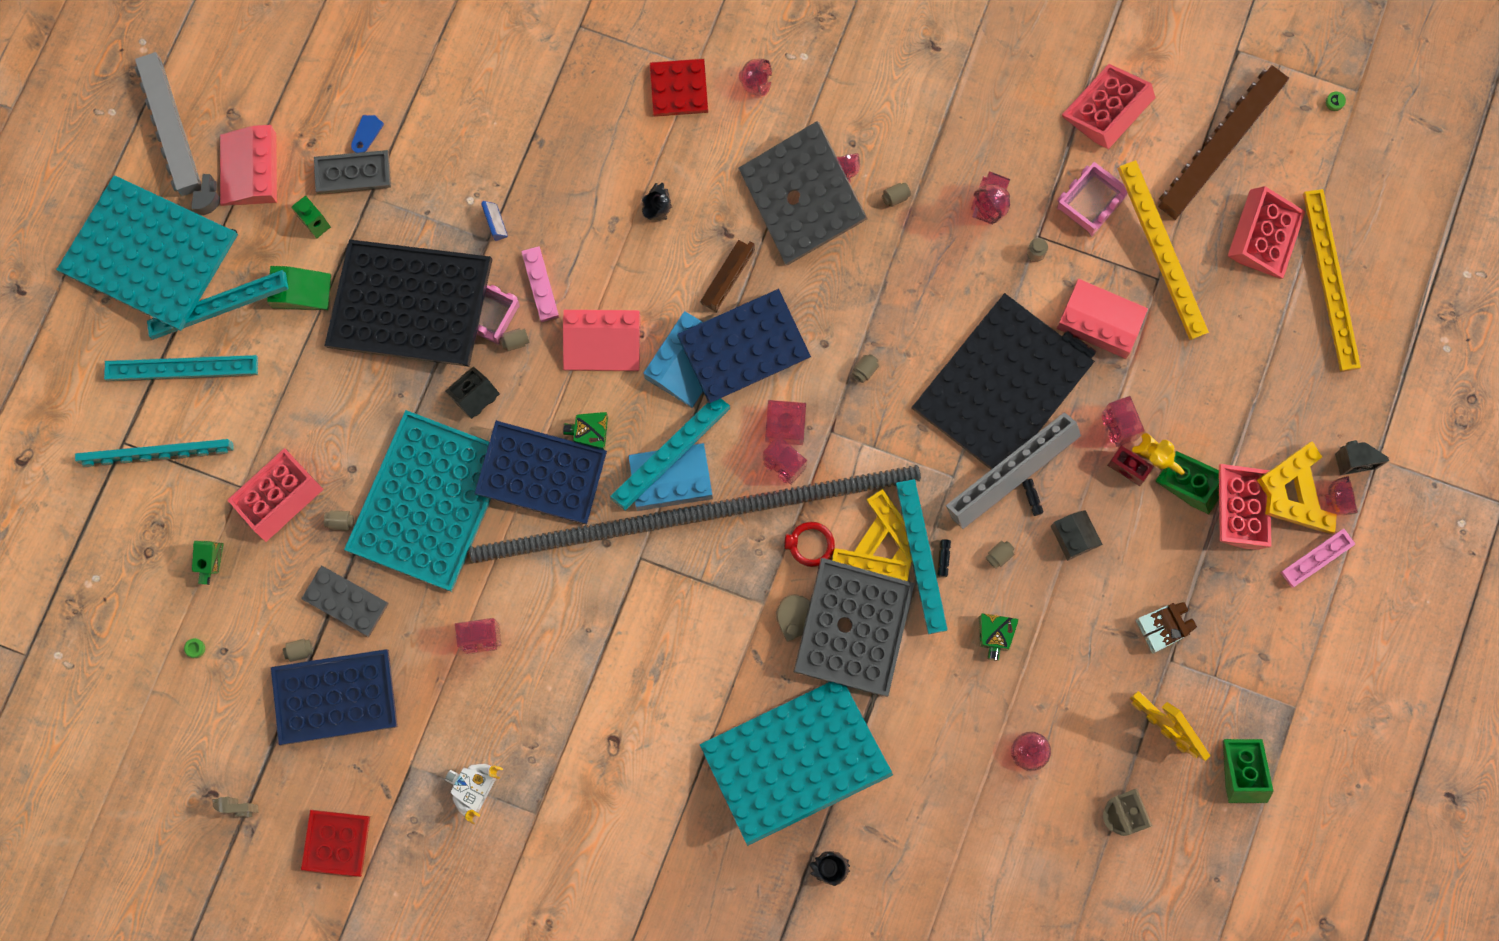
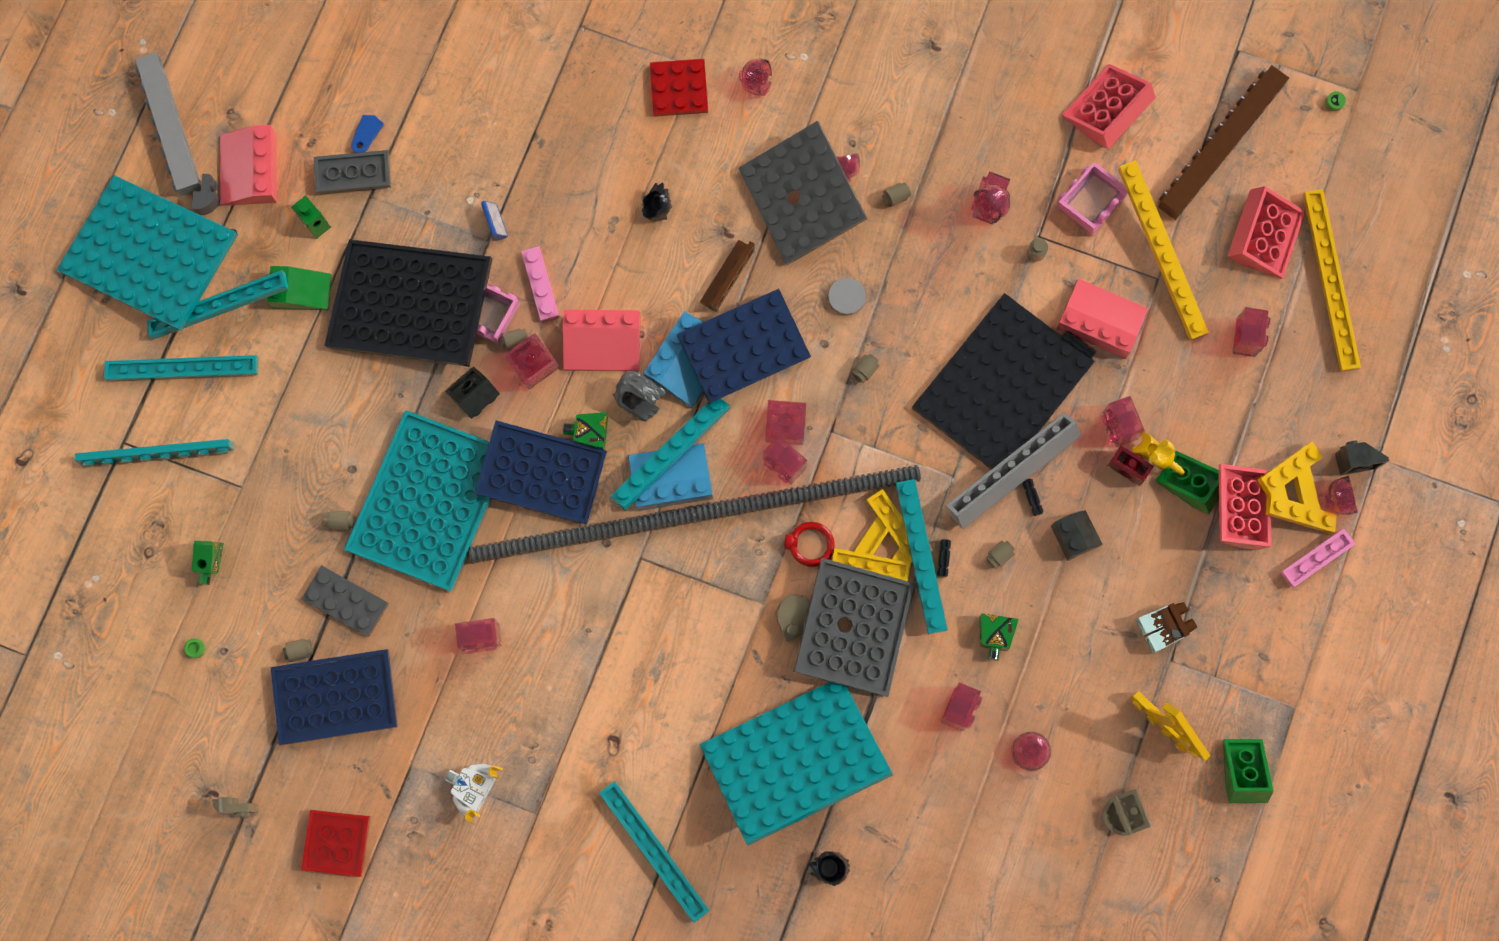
coral slope [227,448,324,542] -> none
none -> clear pink brick [504,333,559,390]
none -> teal plate [599,781,710,923]
none -> dark grey piece [613,371,666,422]
none -> light grey tile [828,278,866,316]
none -> clear pink brick [941,682,983,731]
none -> clear pink brick [1232,307,1270,357]

